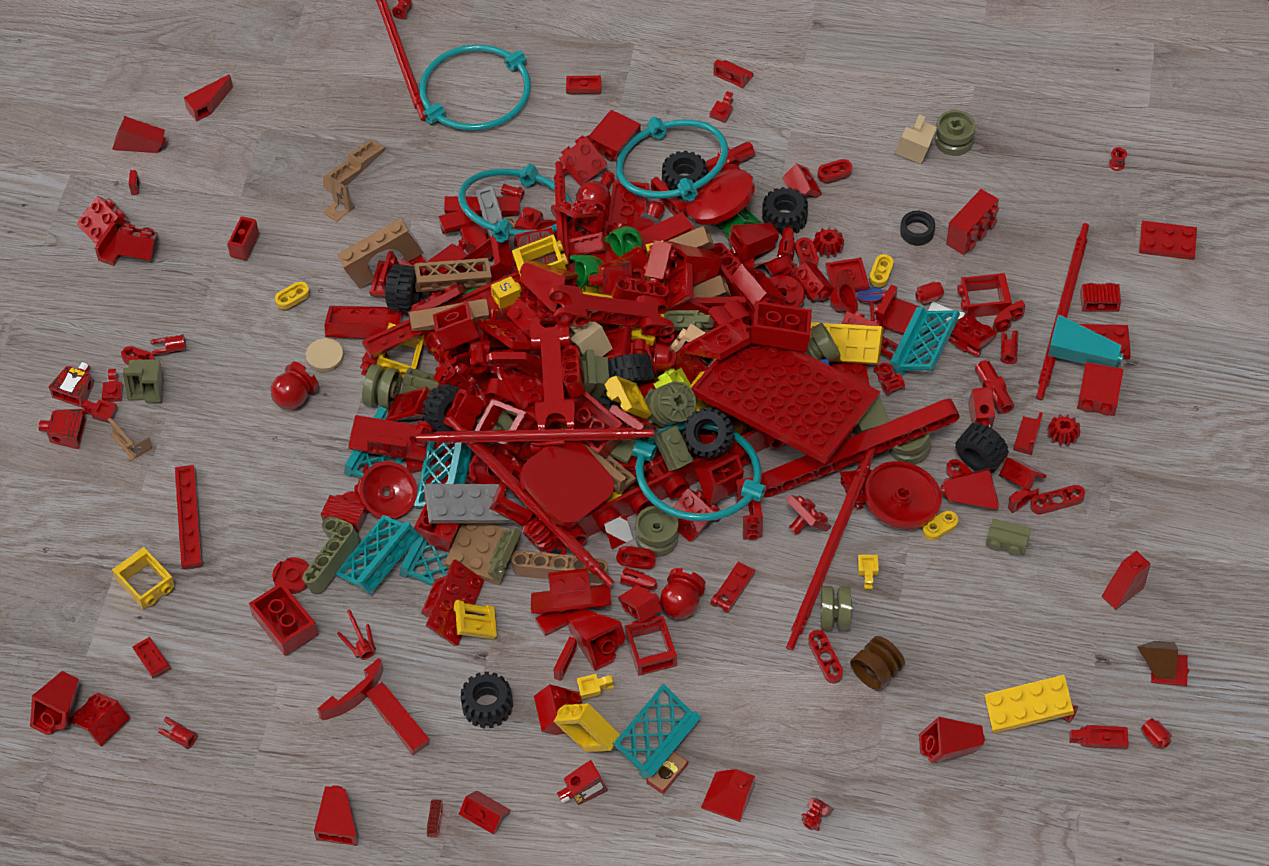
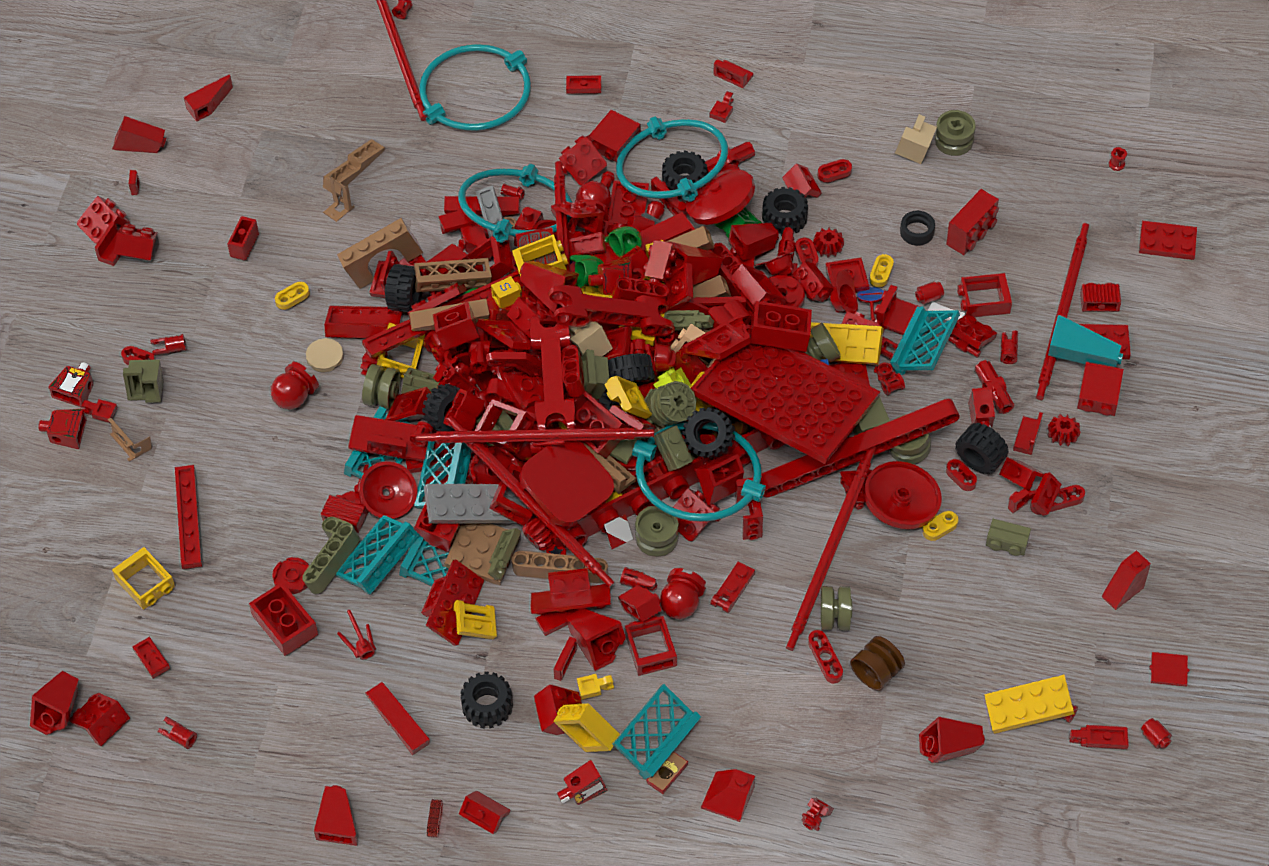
red plate [102,369,123,402] -> none
red slope [317,658,383,720] -> none
red plate [616,546,656,569] -> none
red plate [786,495,831,534] -> none
yellow plate [858,555,879,590] -> none
red slope [941,468,1000,509] -> none
red slope [993,300,1026,332] -> none
reddish brown slope [1137,641,1178,680] -> none
none -> red plate [1031,472,1062,516]

